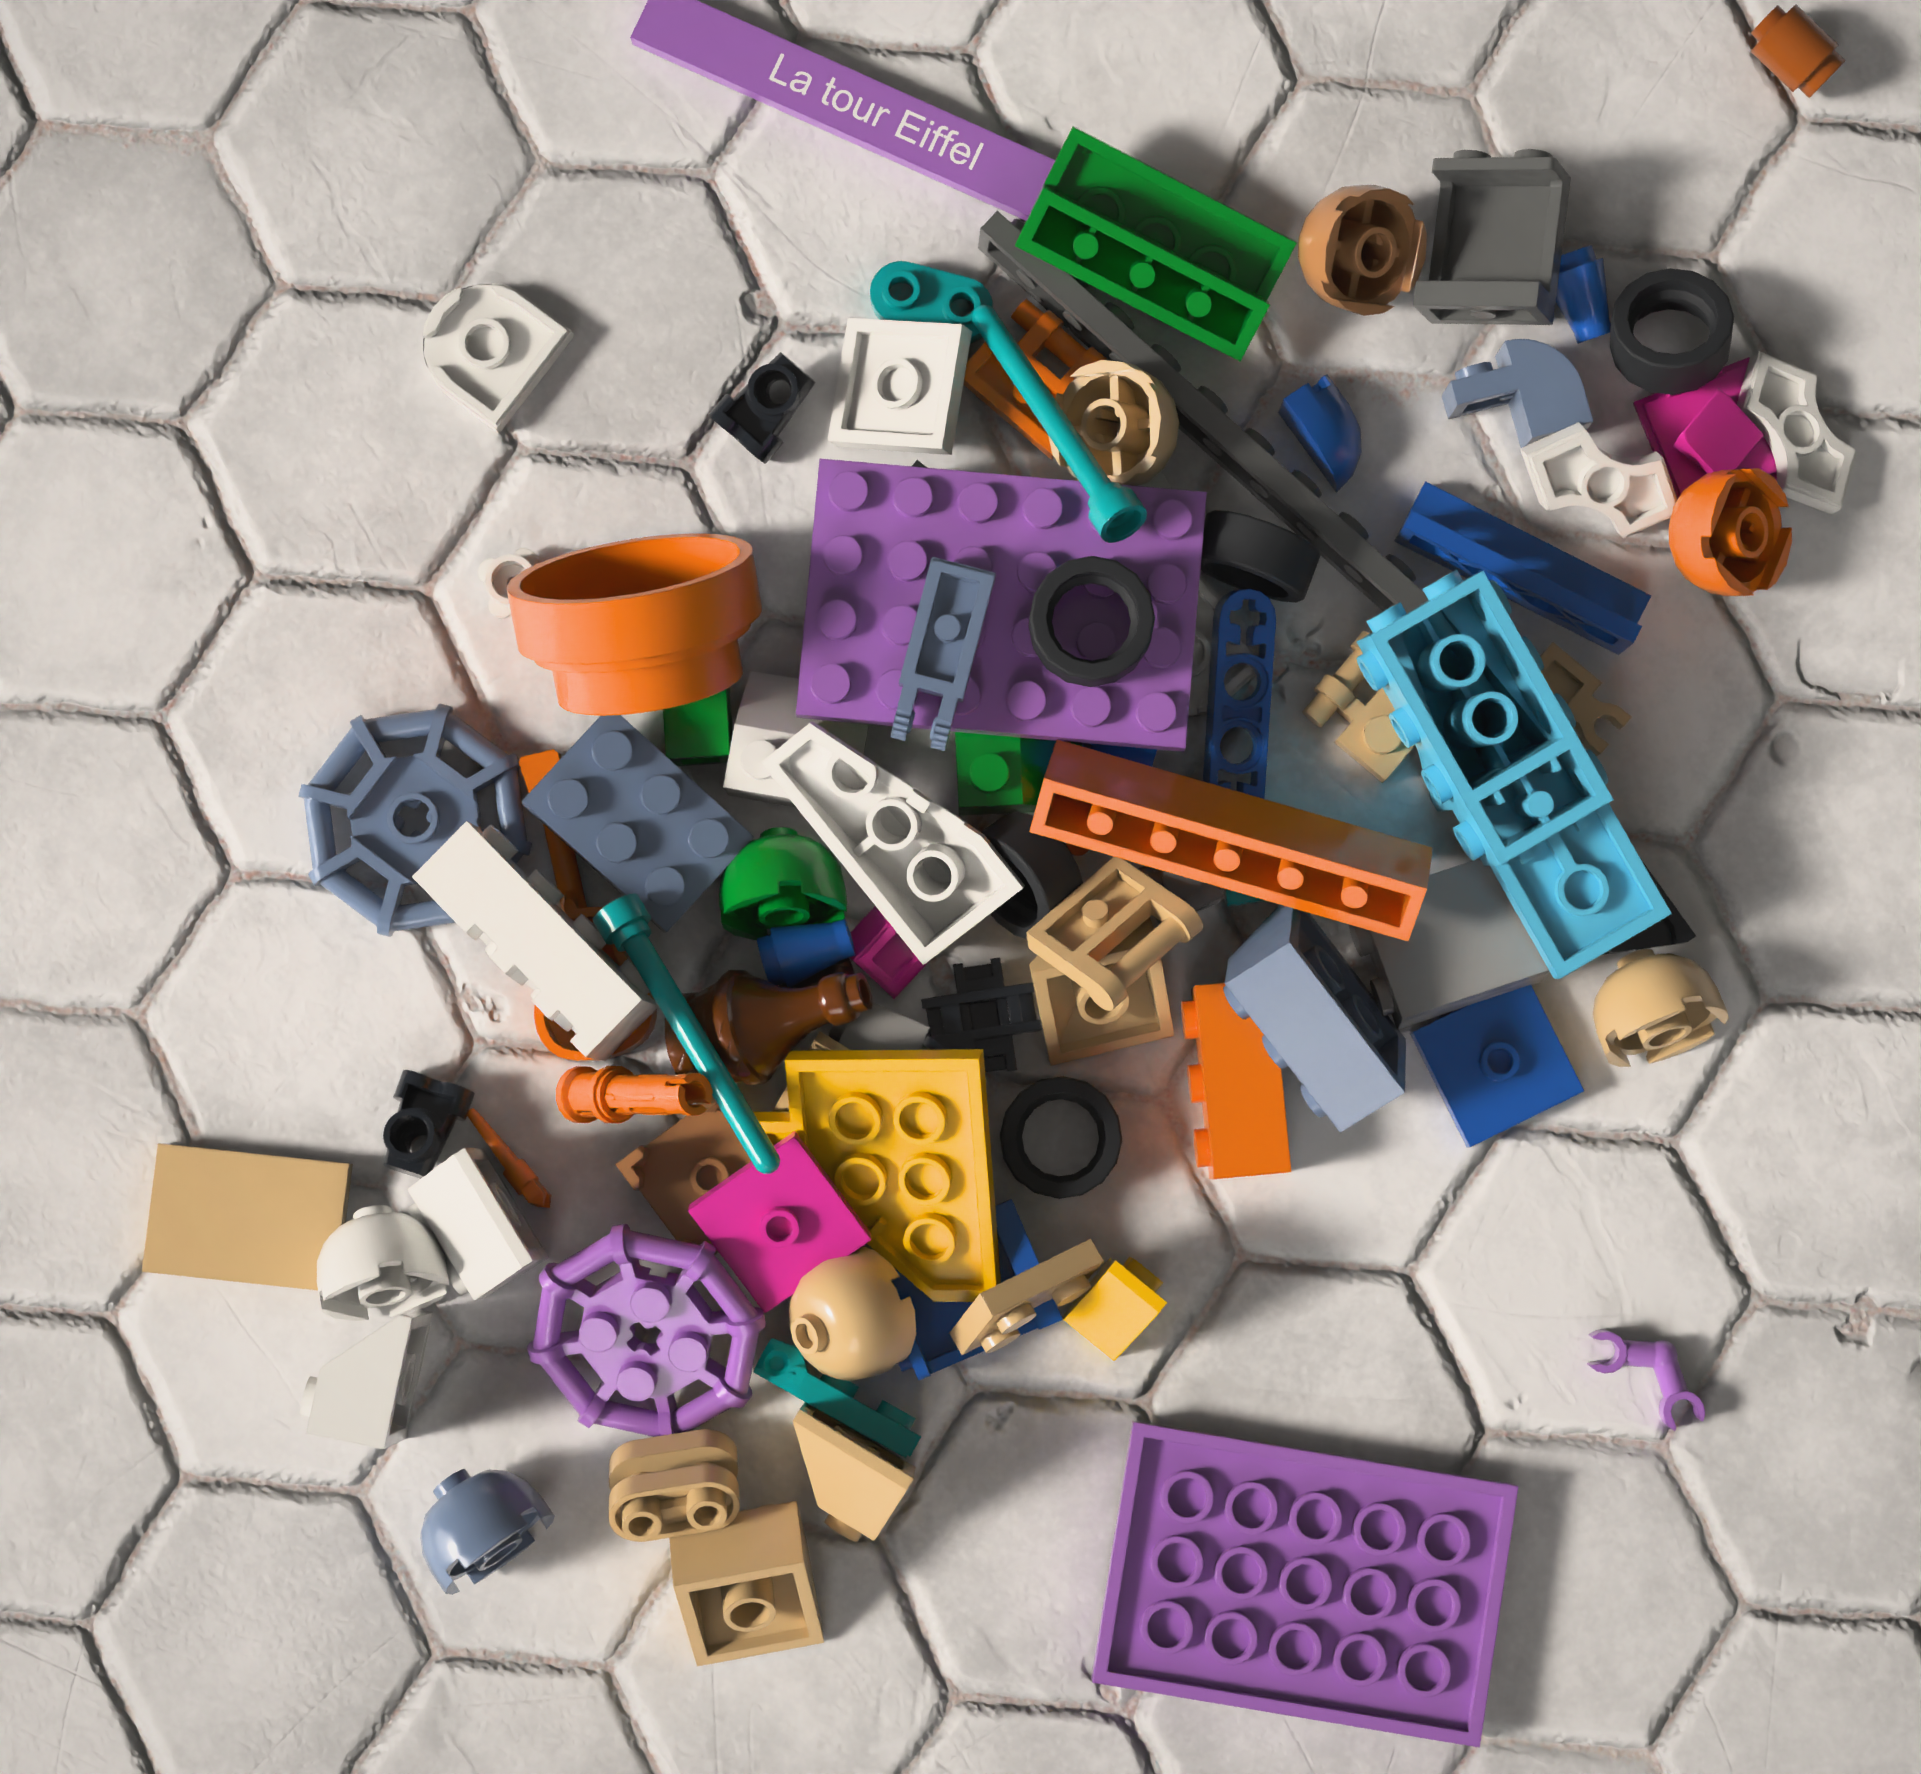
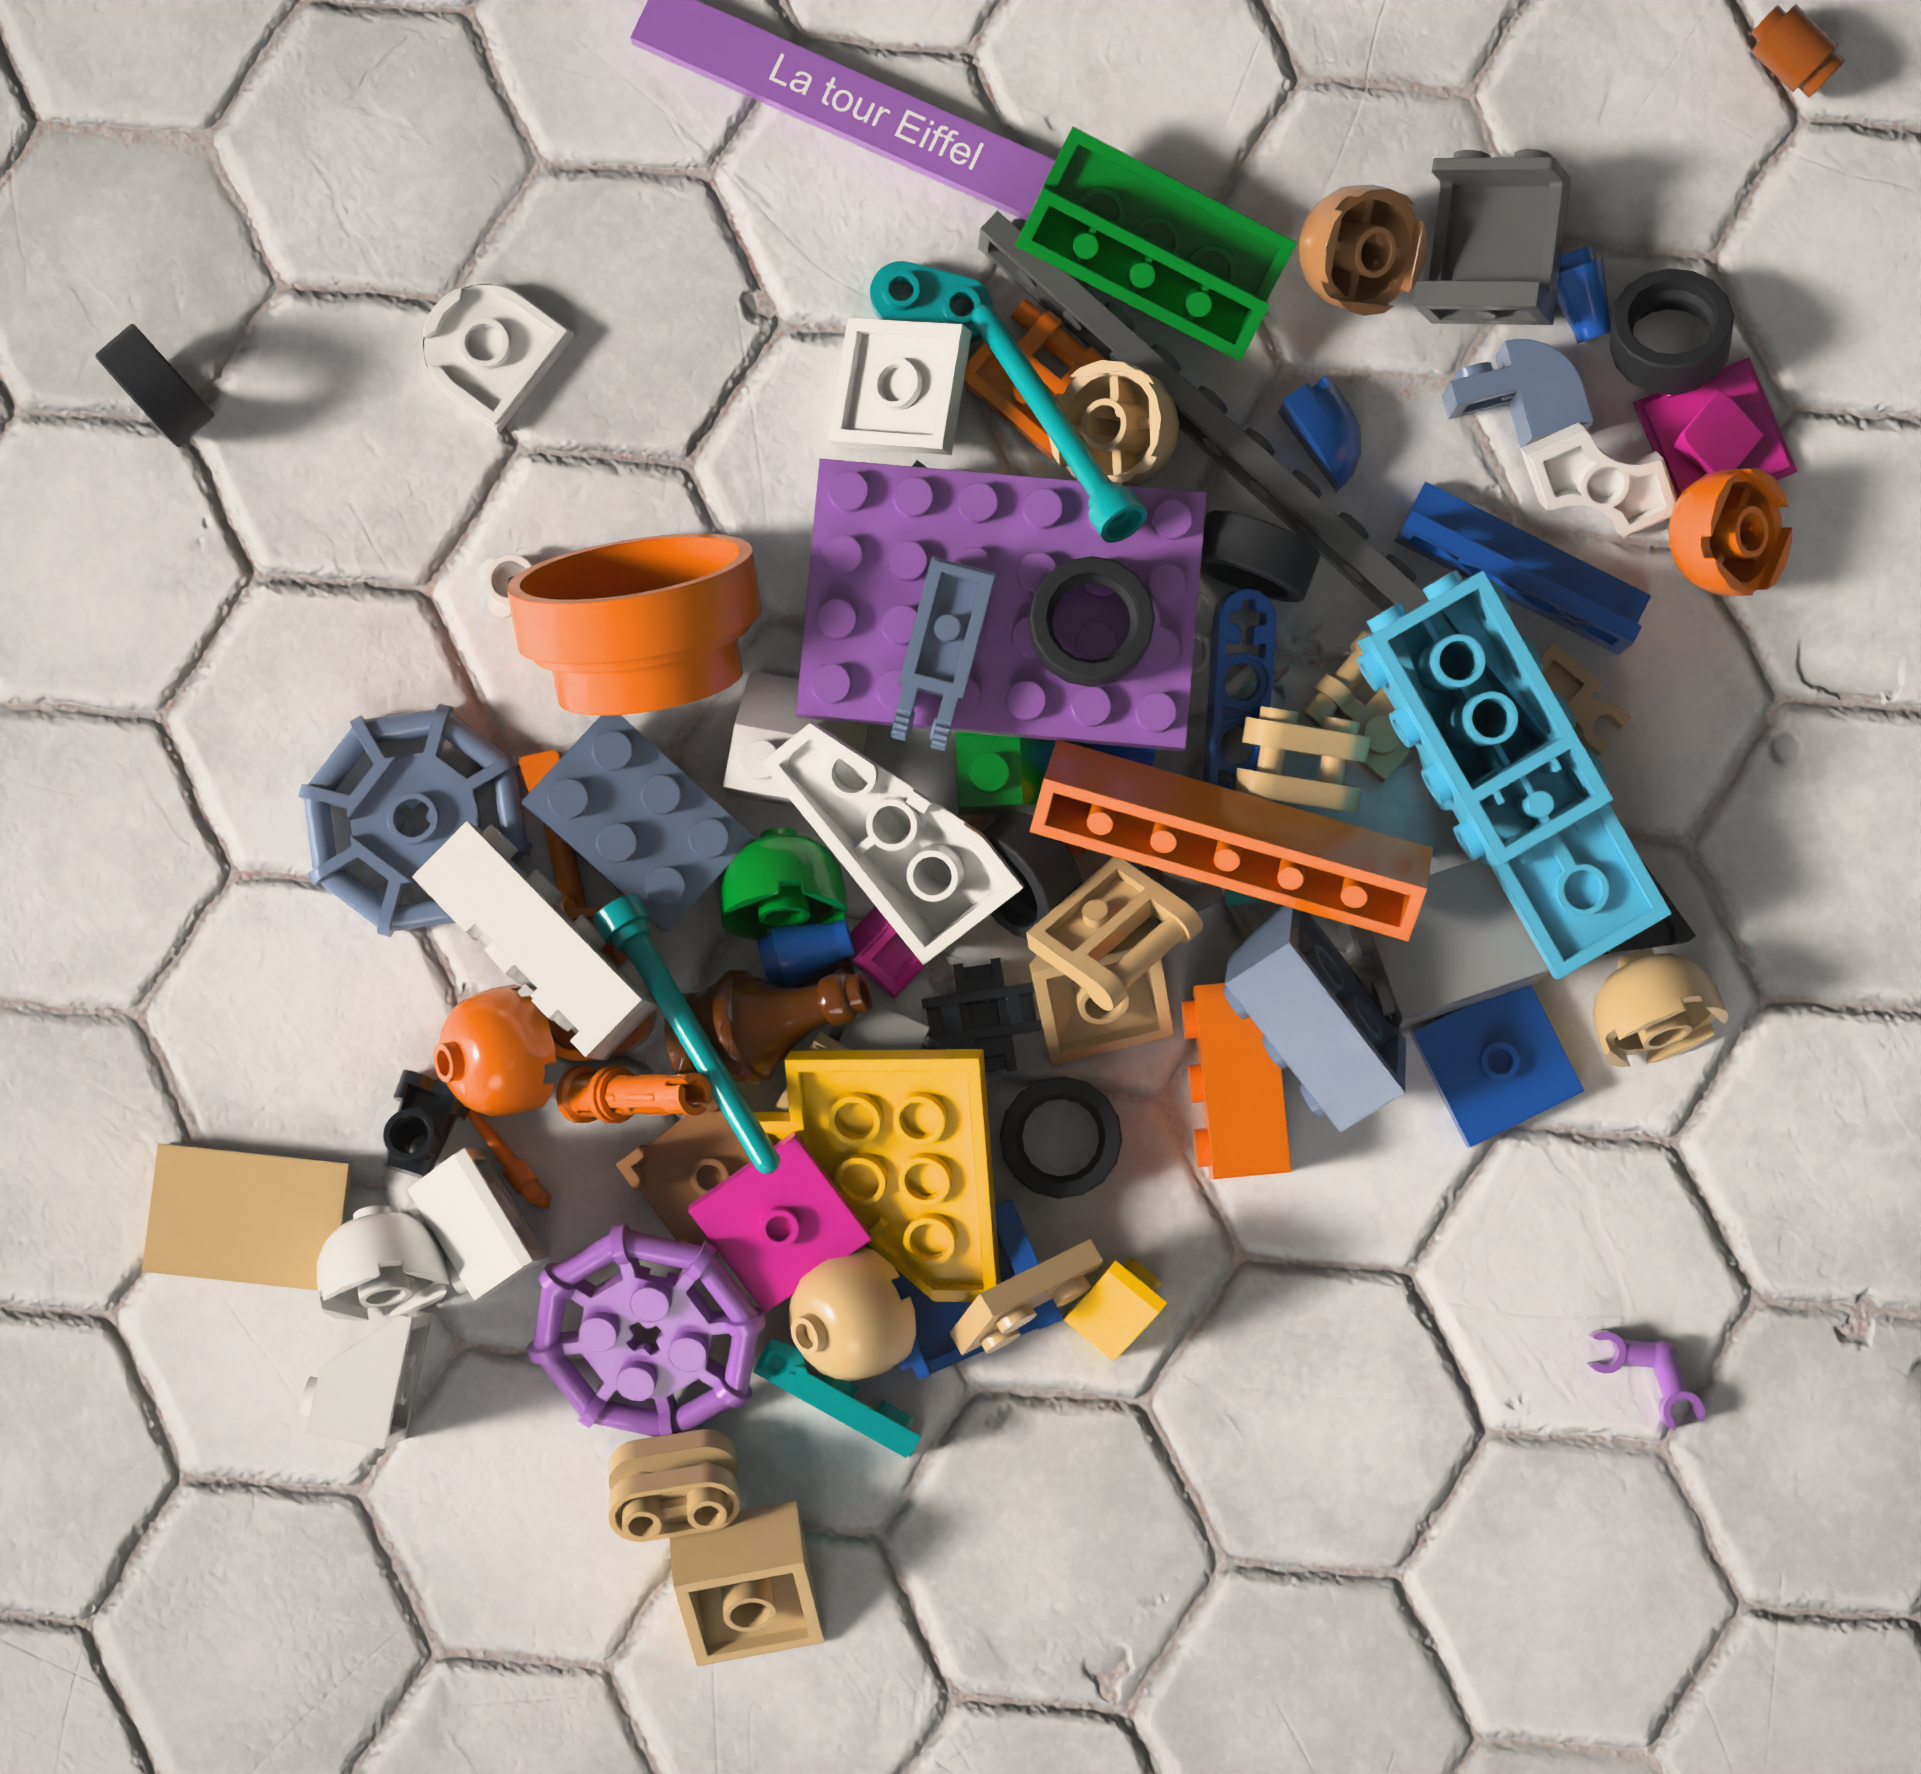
sand blue cylinder [420,1469,555,1595] -> none
green brick [663,687,733,766] -> none
black plate [709,352,816,464] -> none
tan slope [793,1402,916,1542] -> none
medium lavender plate [1091,1421,1519,1748] -> none
white tile [1737,351,1857,515] -> none
none -> black tyre [95,324,215,447]
none -> orange cylinder [434,984,556,1117]
none -> tan brick [1234,706,1371,813]

